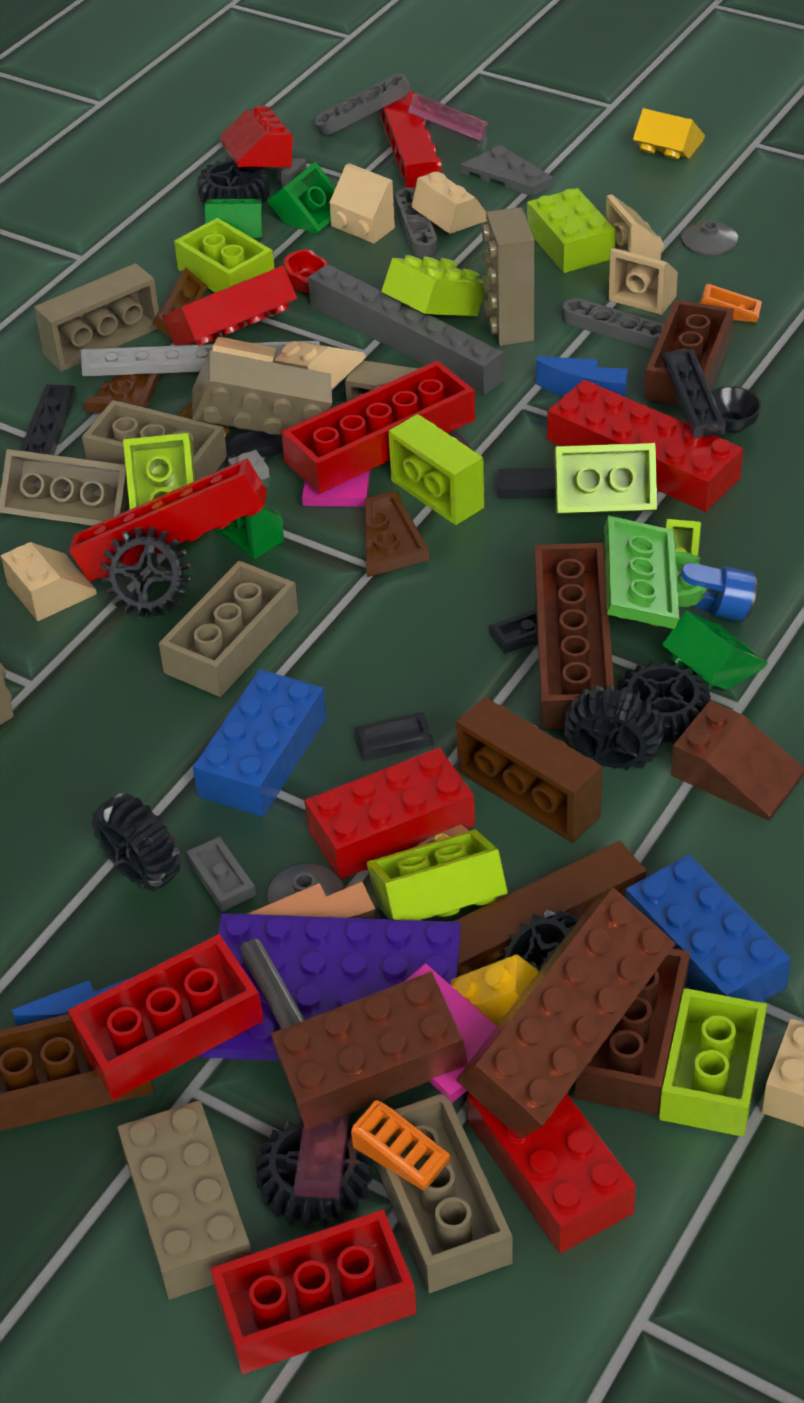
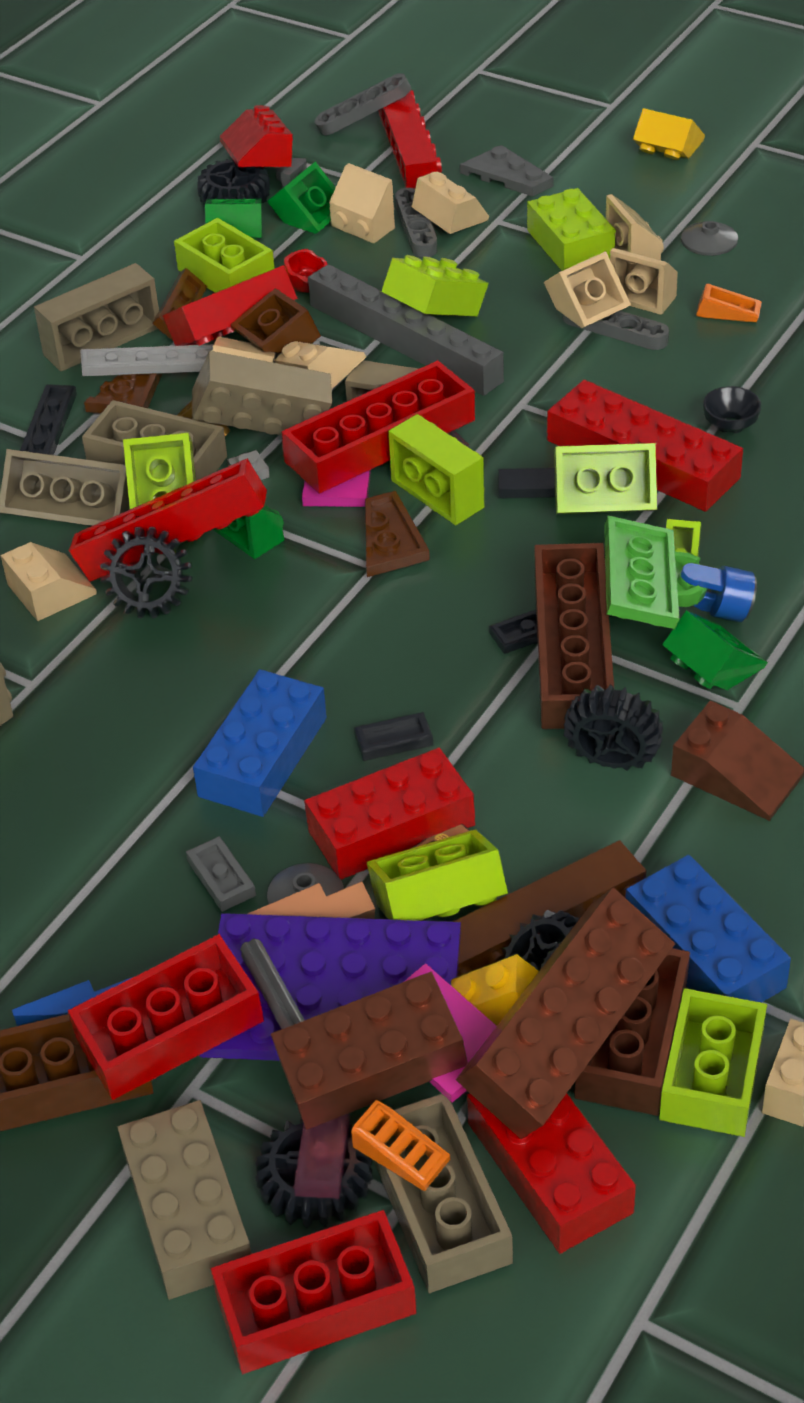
black gear [92,793,182,891] -> none
dark tan brick [159,561,298,697] -> none
black tile [225,430,283,459] -> none
clear pink tile [408,93,488,141] -> none
reddish brown brick [456,697,603,844] -> none
dark tan brick [481,207,534,346] -> none
blue slope [536,356,628,397] -> none
black gear [616,660,712,747] -> none
copper brick [644,300,734,405] -> none
black tile [662,349,726,438] -> none
none -> reddish brown slope [230,288,321,353]
none -> tan slope [544,251,631,328]

